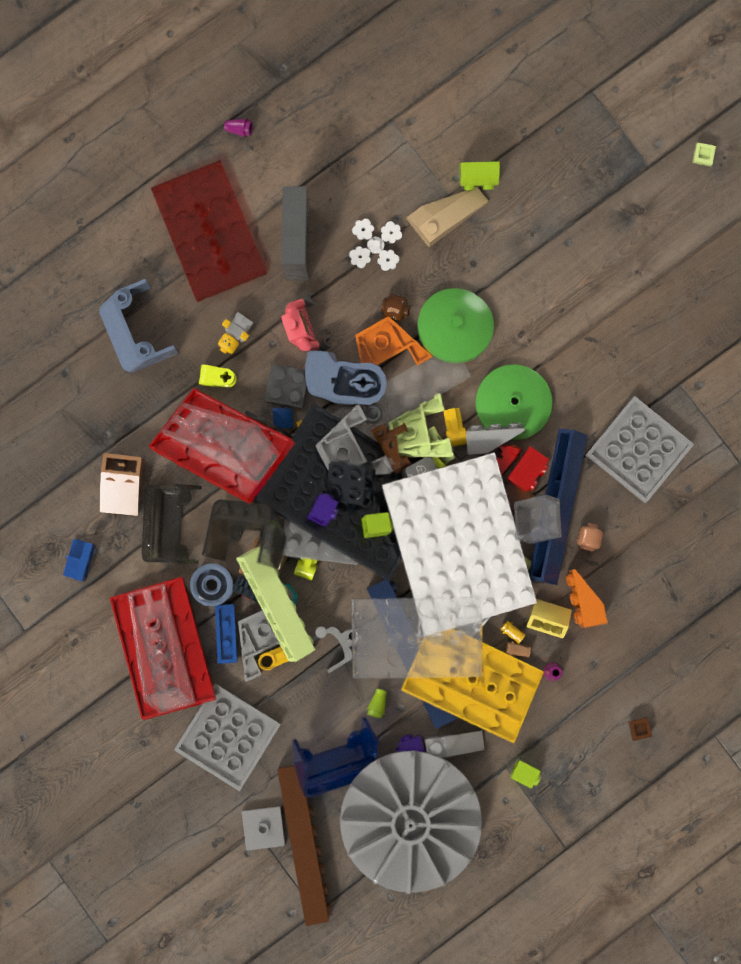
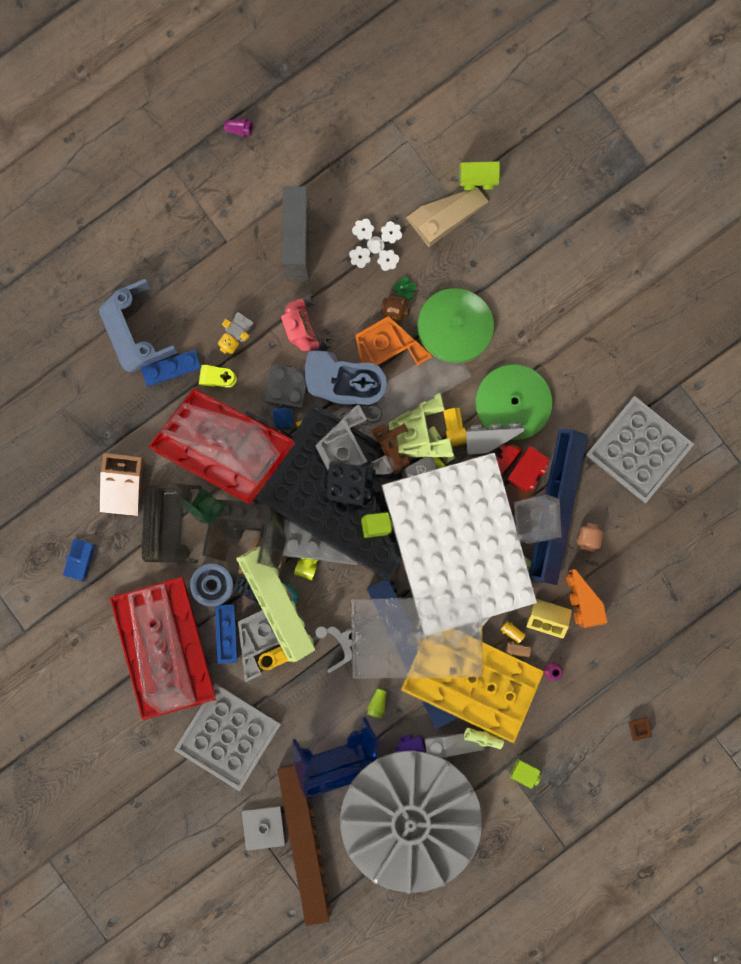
clear red piece [151,160,267,302] -> none
dark purple brick [307,493,338,527] -> none
yellowish green plate [692,142,716,166] -> none
none -> blue plate [141,350,201,387]
none -> clear green panel [179,488,224,526]
none -> green plant [393,277,417,300]
none -> yellowish green pin [464,728,504,749]

